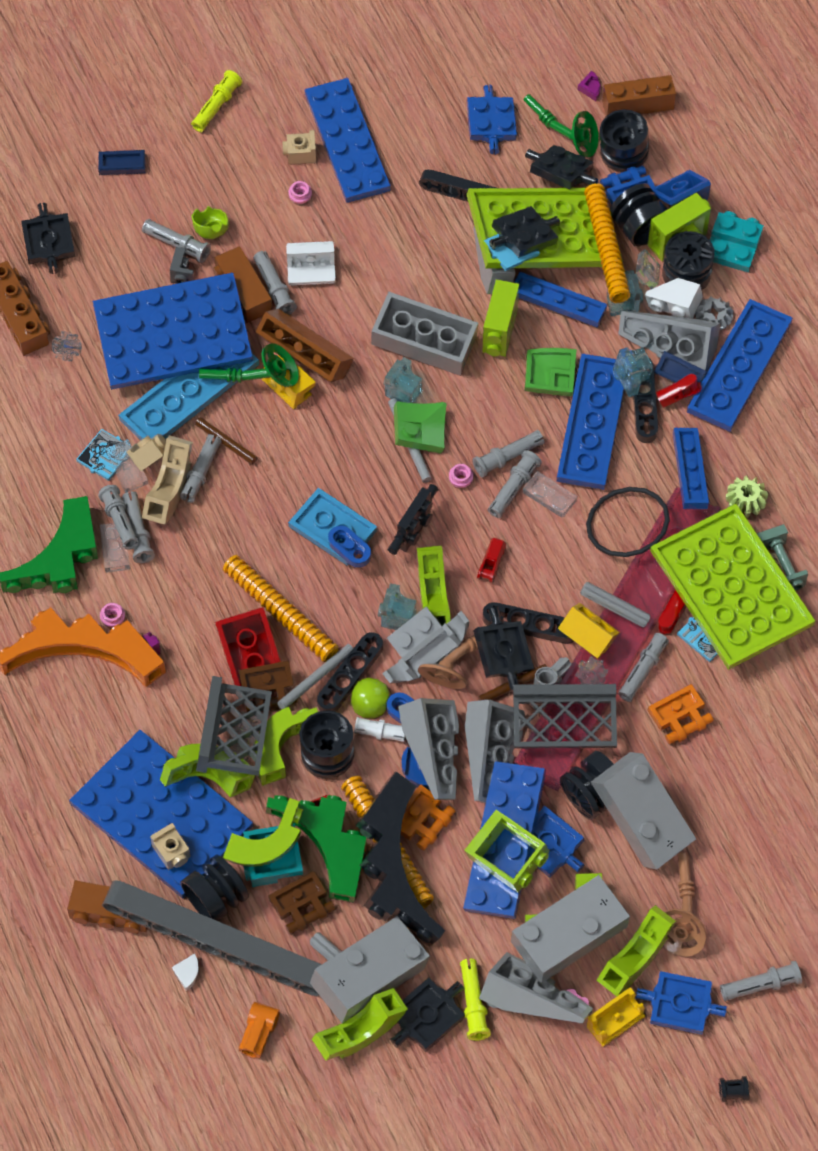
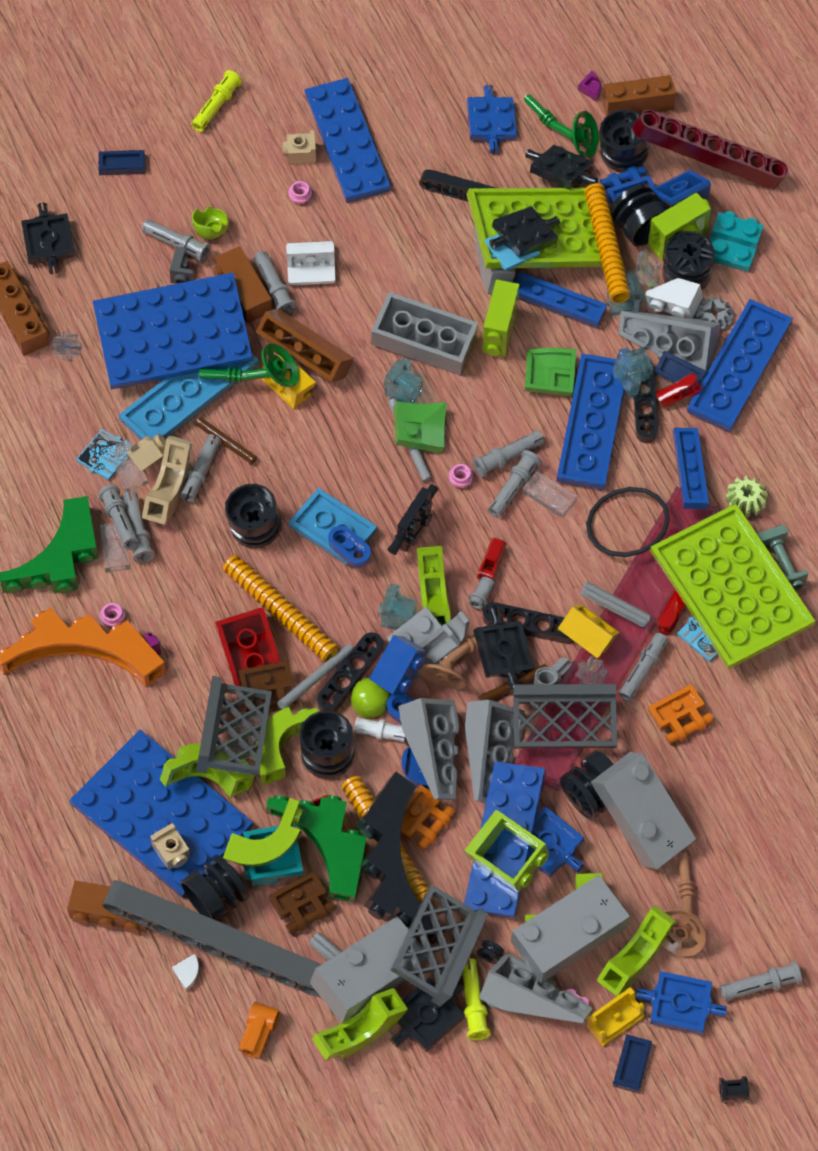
none -> black wheel [225,484,281,548]
none -> blue brick [369,635,427,696]
none -> dark grey fence [390,884,488,1006]
none -> light grey pin [469,577,495,610]
none -> black bush [477,940,504,964]
none -> dark blue tile [612,1034,652,1093]
none -> dark red beam [633,109,788,189]

